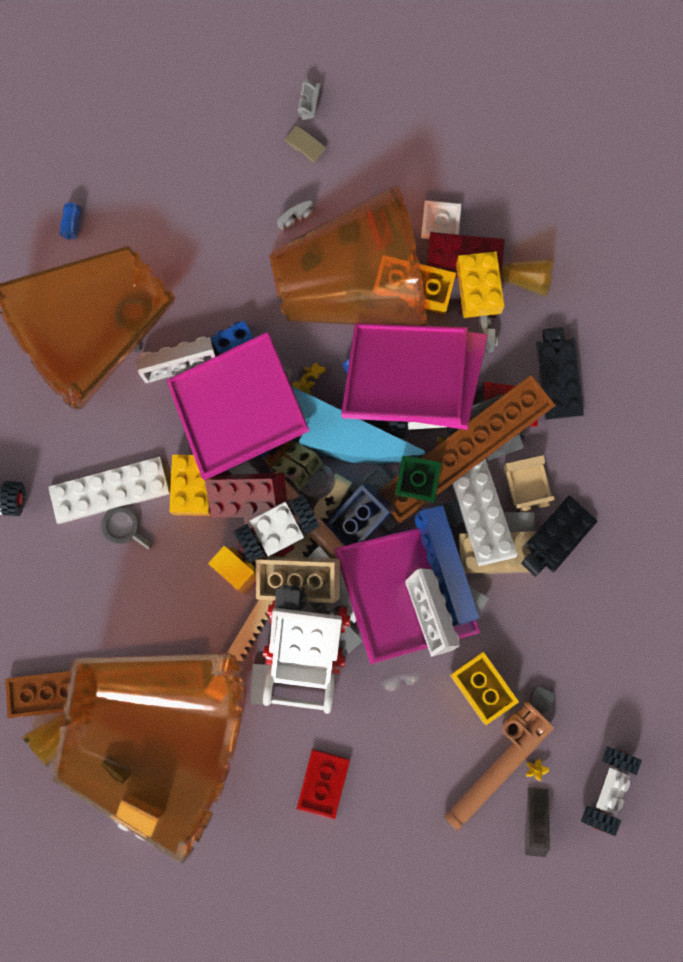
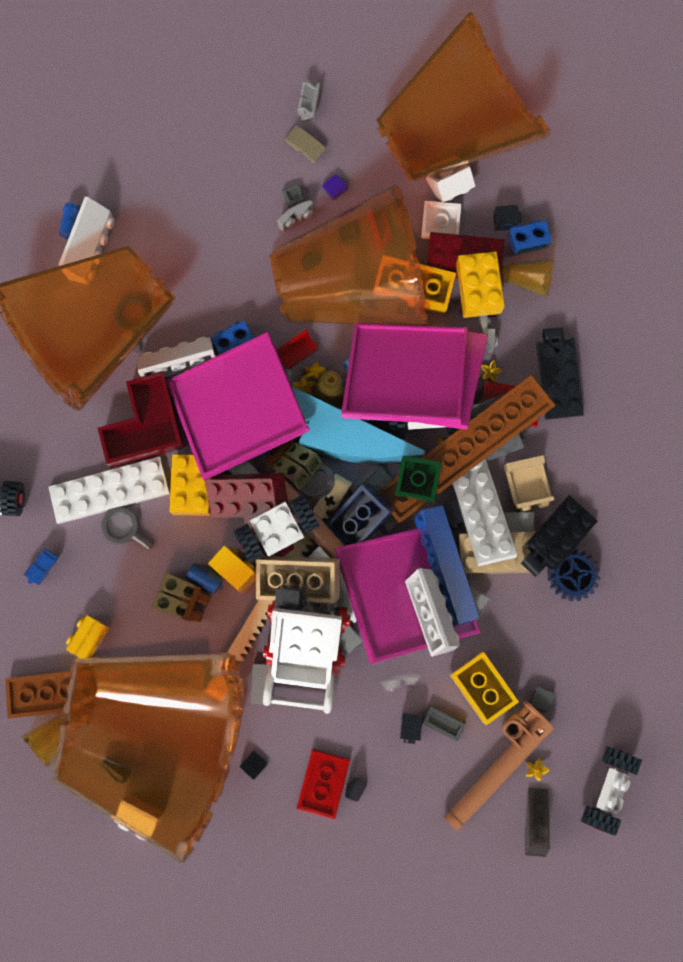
none -> blue piece [24,548,59,585]
none -> white slope [58,196,115,284]
none -> yellow brick [66,615,110,661]
none -> dark red piece [97,371,185,468]
none -> olive hips [151,573,211,622]
none -> blue piece [186,563,224,594]
none -> black slope [239,750,268,780]
none -> red panel [277,329,318,369]
none -> dark grey tile [282,184,305,208]
none -> clear yellow cone [313,370,346,408]
none -> dark purple tile [322,174,348,200]
none -> black slope [345,777,367,802]
none -> clear orange cone [376,12,550,181]
none -> black brick [399,713,423,744]
none -> dark grey tile [422,705,466,742]
none -> white slope [423,157,476,202]
none -> yellow plant [481,360,503,383]
none -> black brick [493,205,522,231]
none -> blue brick [508,220,552,256]
none -> dark blue gear [547,549,600,601]

